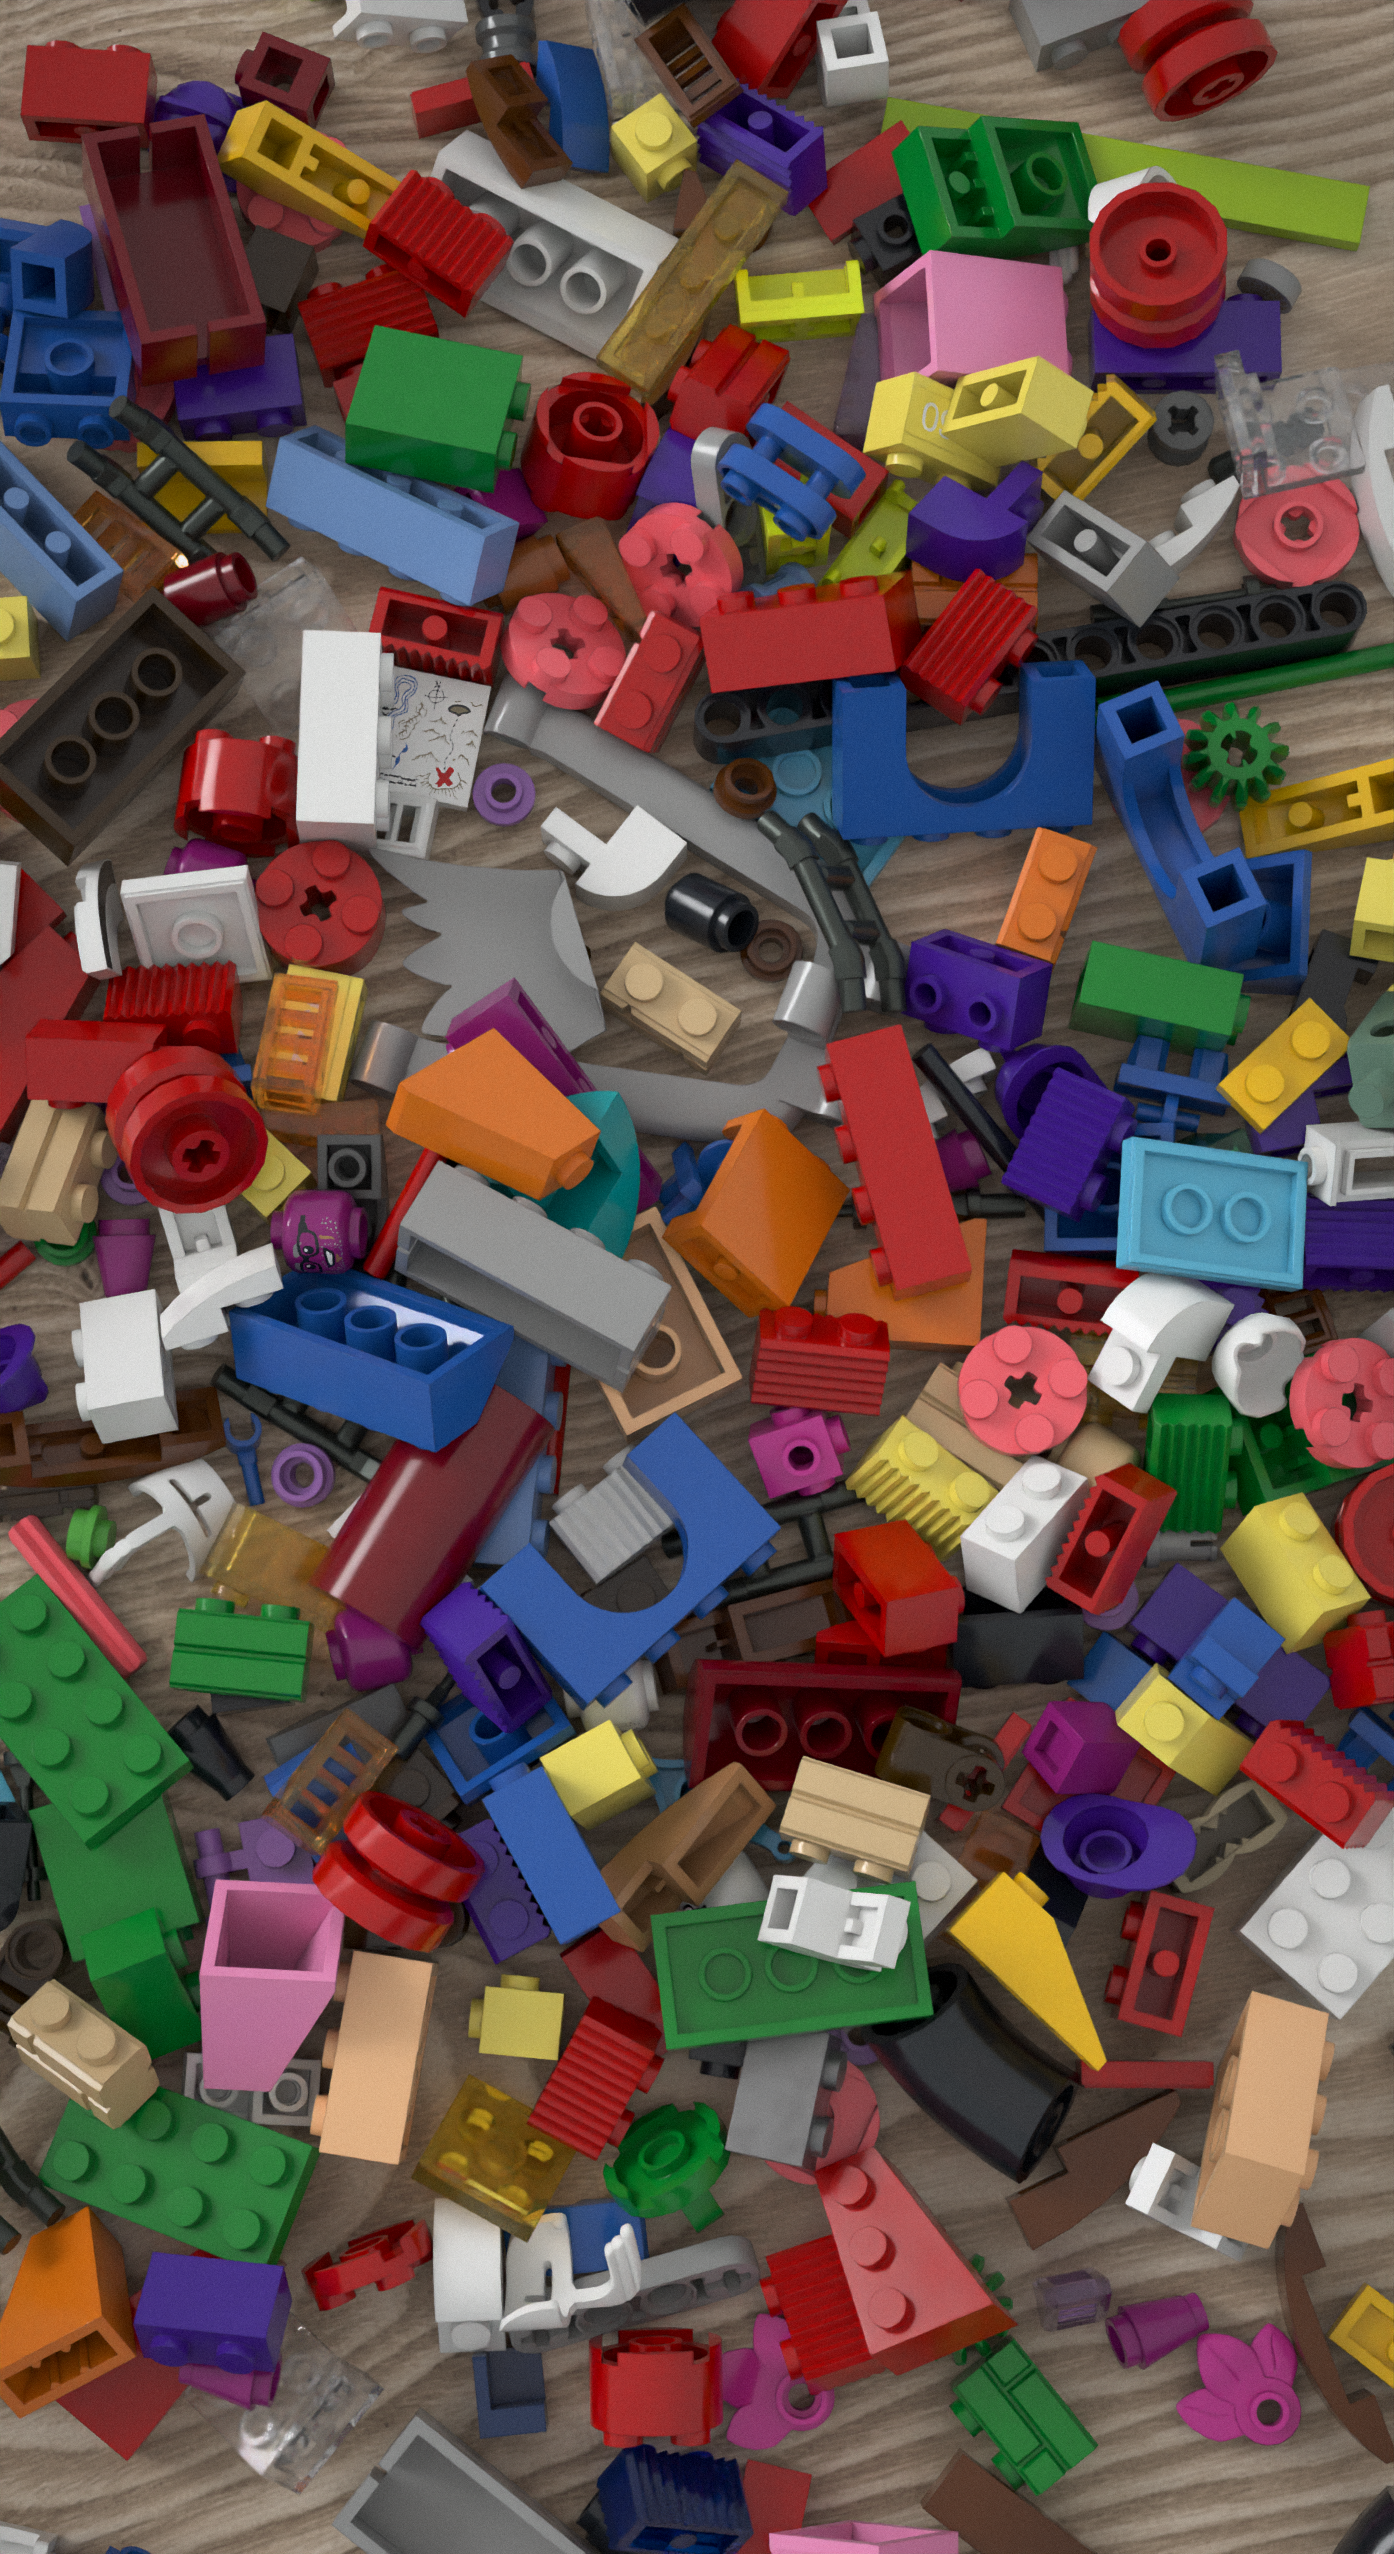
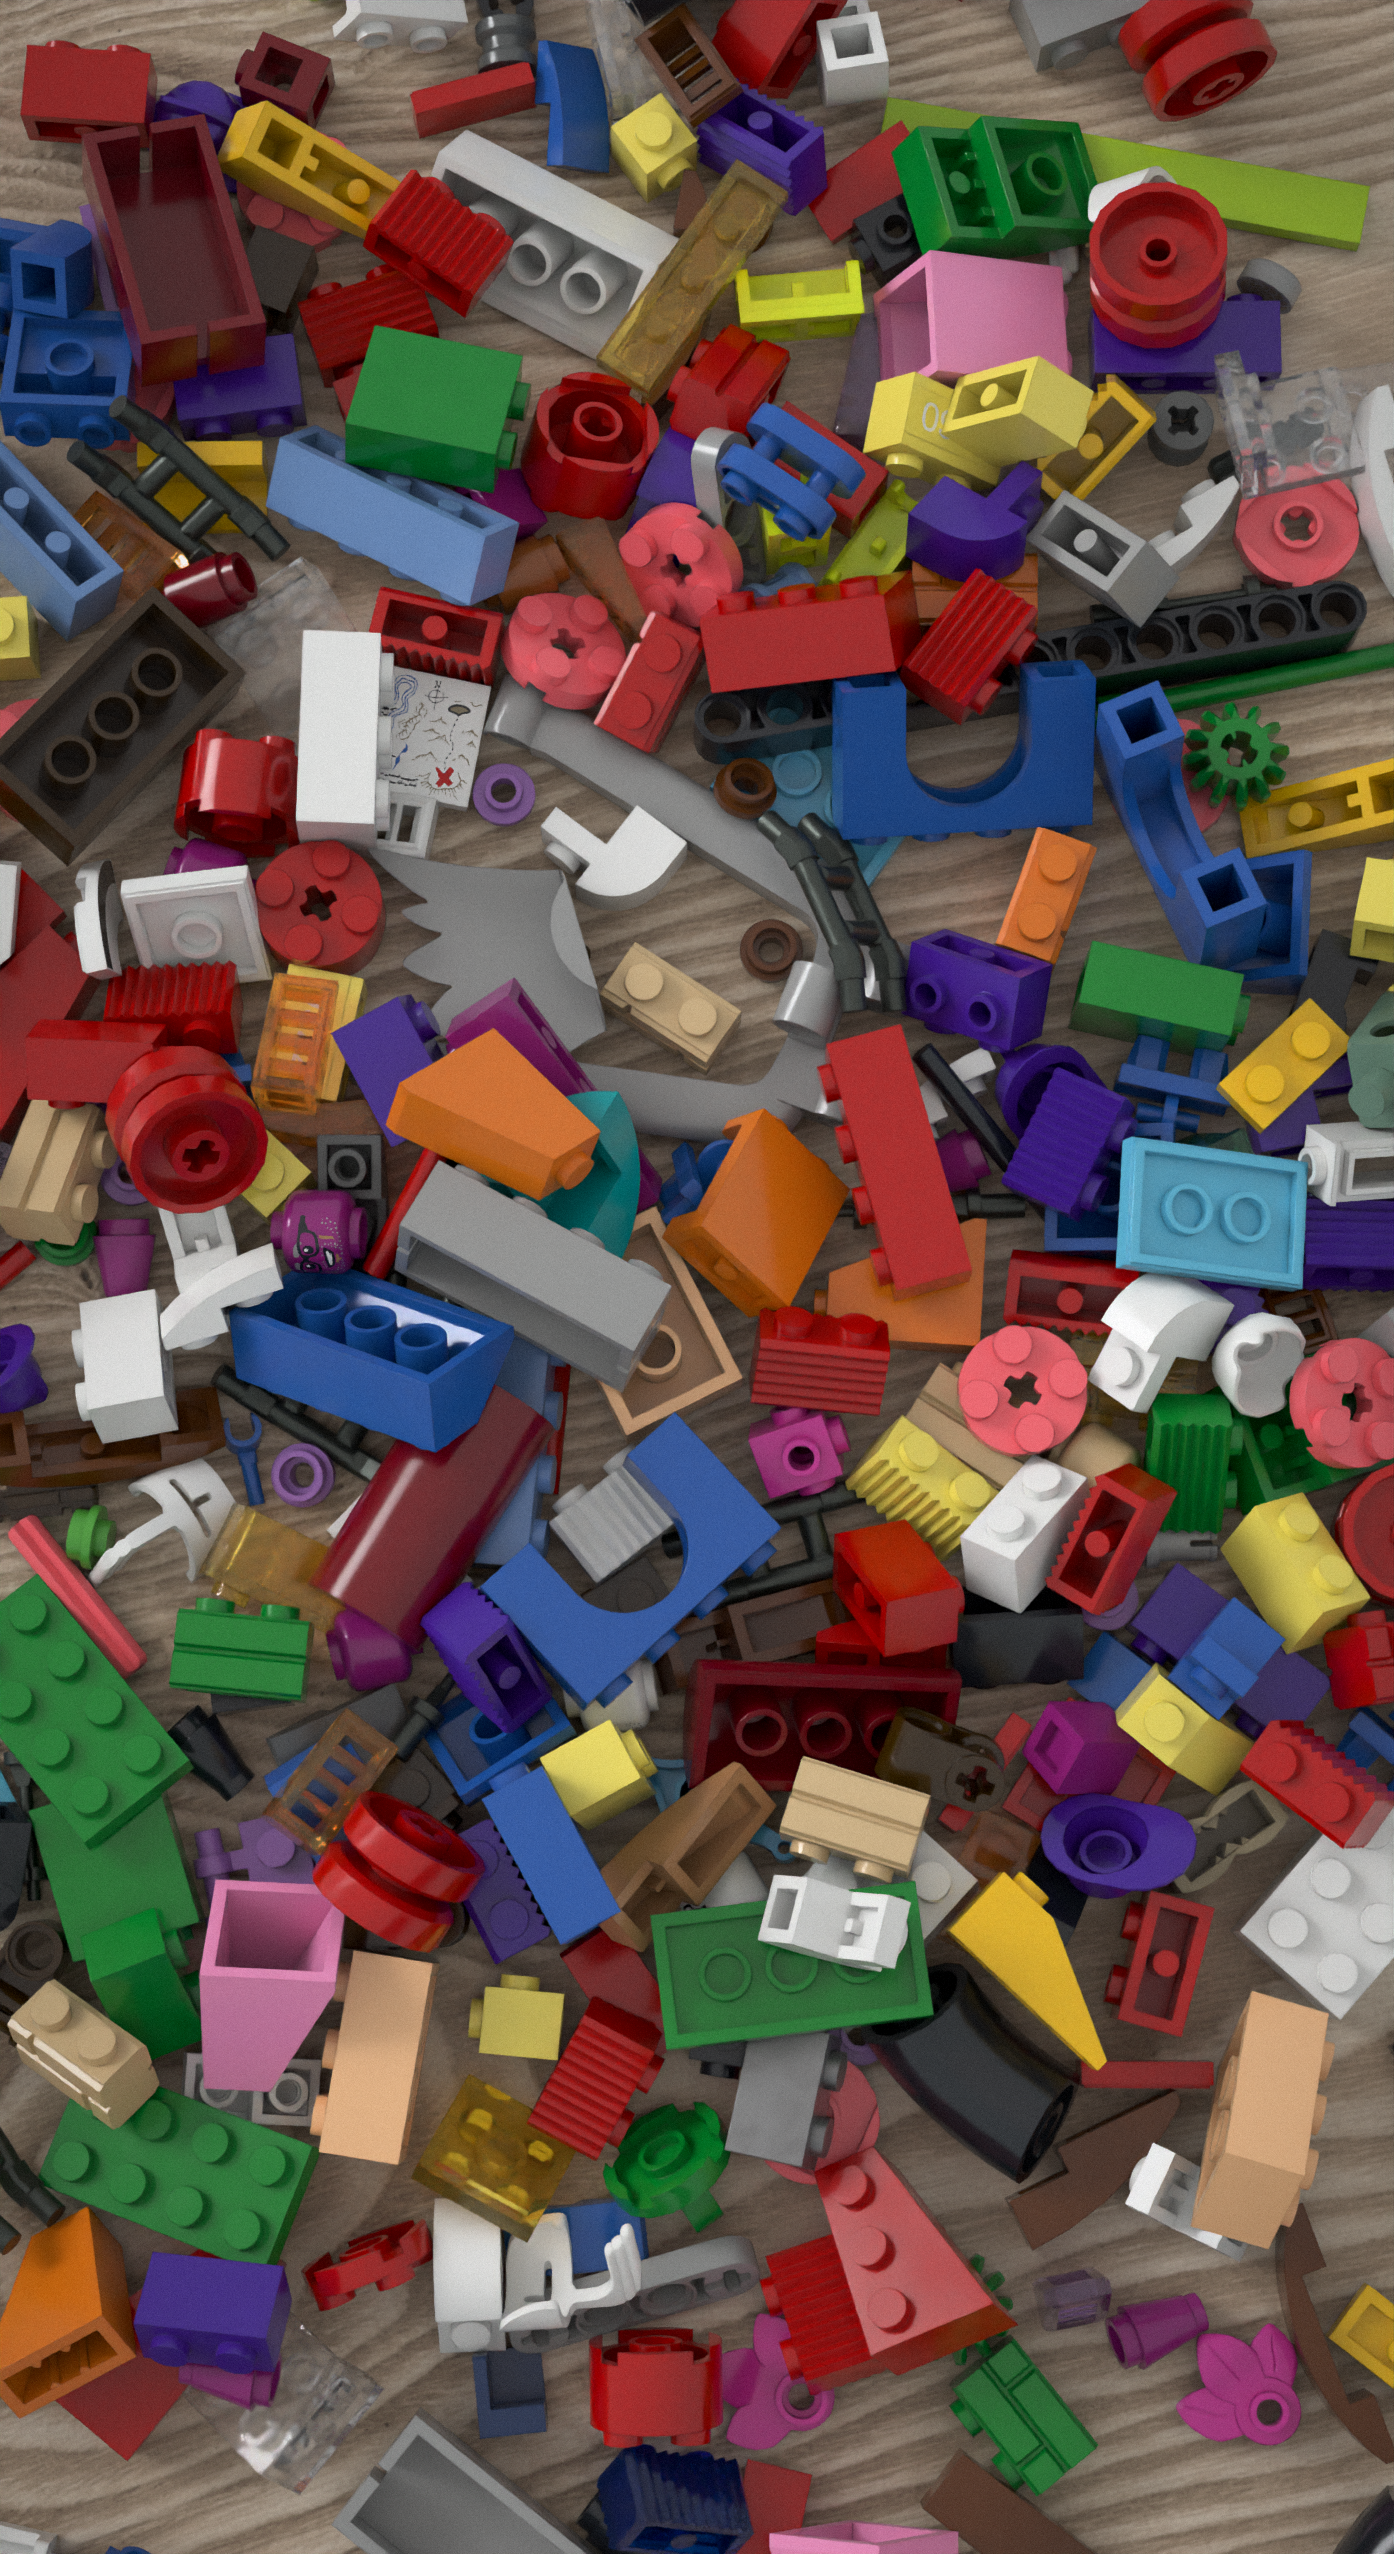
reddish brown slope [466,54,573,189] -> none
black brick [665,873,759,953] -> none
none -> dark purple brick [331,994,444,1147]

